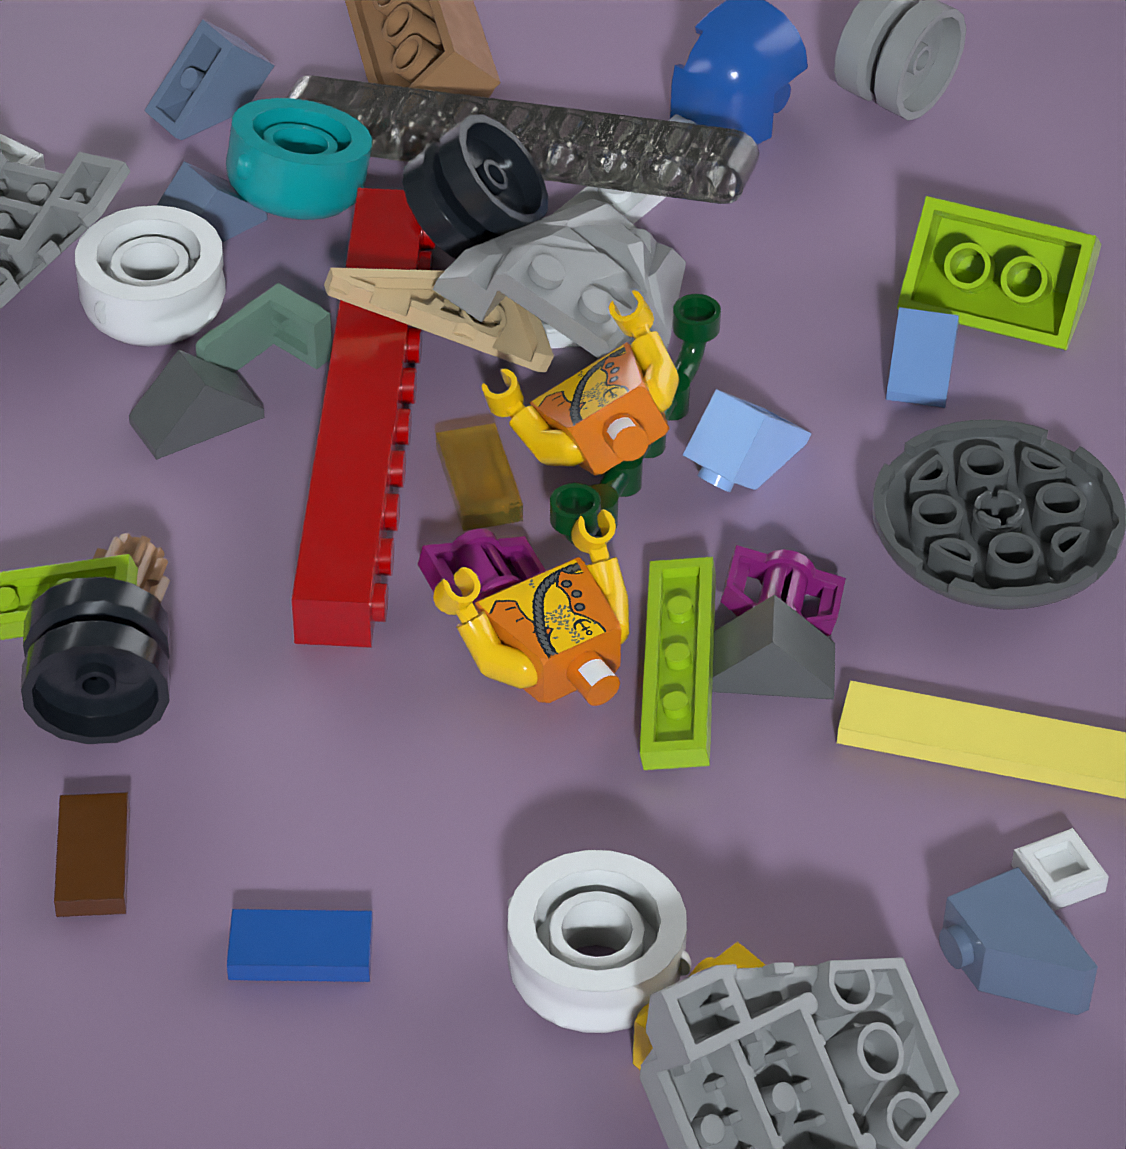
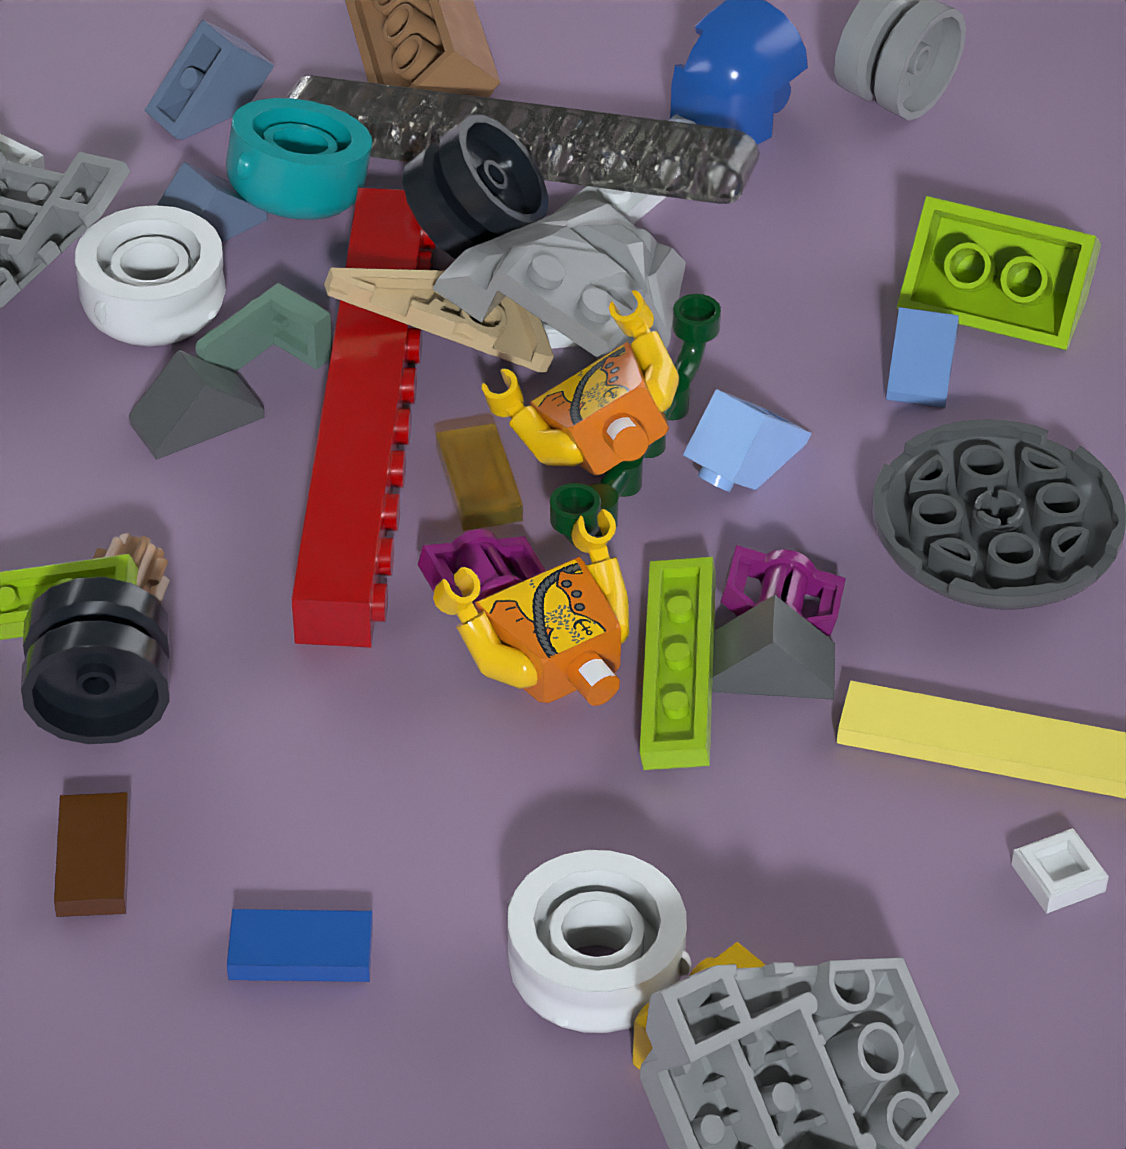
sand blue slope [939,867,1098,1015] -> none

